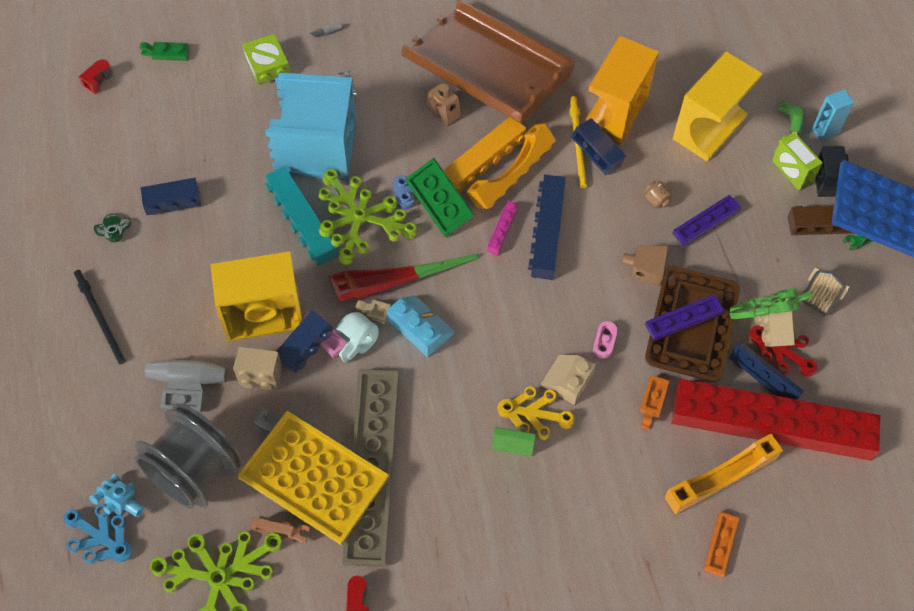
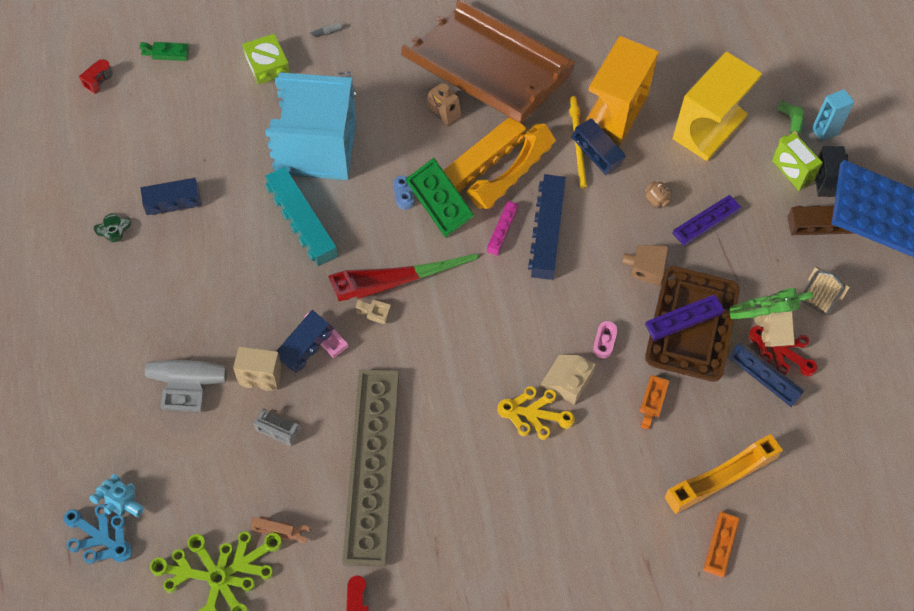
black bar [74,270,126,364] -> none
dark grey wheel [135,403,243,509] -> none
yellow piece [210,251,303,342] -> none
yellow plate [238,411,389,545] -> none
lime plant [319,169,417,265] -> none
light aqua piece [335,312,379,363] -> none
medium azure slope [387,295,455,357] -> none
bright green tile [492,427,536,456] -> none
red brick [671,378,881,461] -> none
green plate [843,234,873,251] -> none

